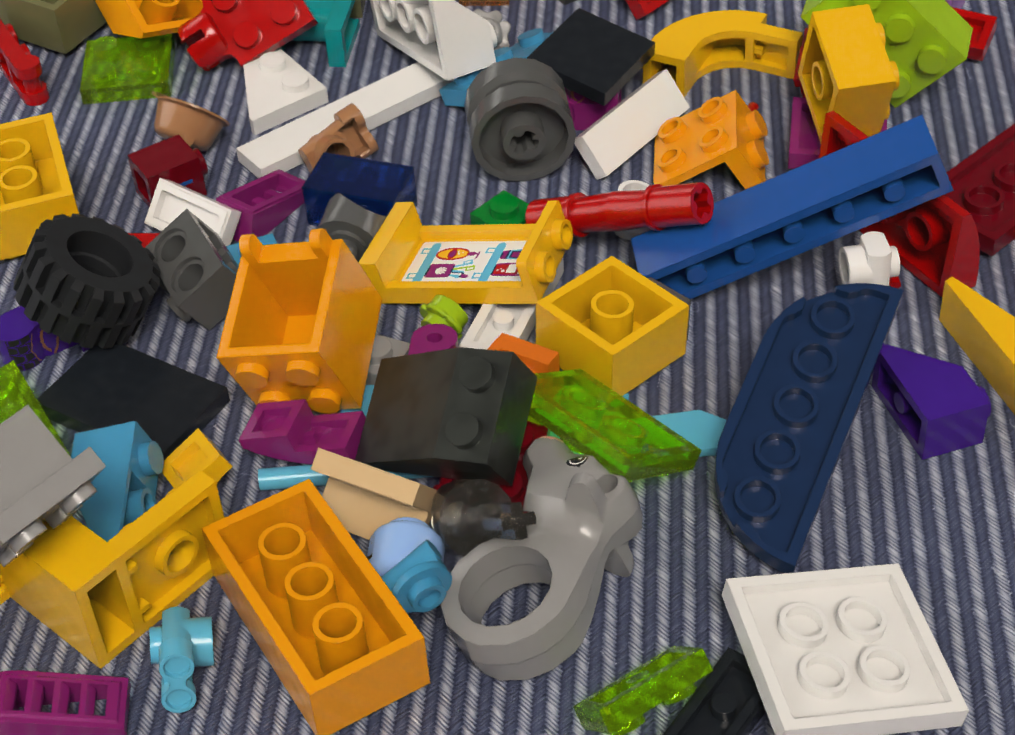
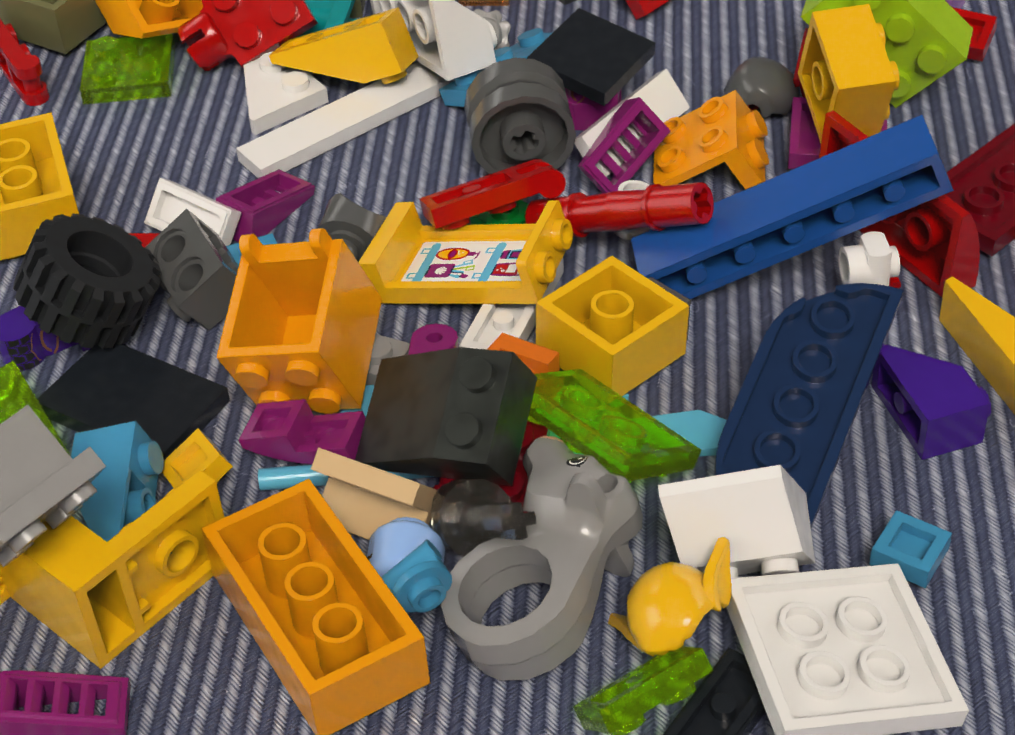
dark red brick [127,134,208,207] -> none
medium azure plate [149,607,214,713] -> none
medium nougat piece [151,91,230,151] -> none
medium nougat plate [298,103,379,179] -> none
clear blue brick [302,152,418,226] -> none
lime plate [419,295,468,340] -> none
yellow arch [643,10,803,97] -> none
none -> yellow slope [268,7,419,84]
none -> red plate [419,159,566,230]
none -> magenta slope [578,97,670,193]
none -> yellow piece [608,537,732,657]
none -> white slope [658,465,815,578]
none -> dark grey hair [724,57,799,118]
none -> dark azure plate [869,510,952,588]

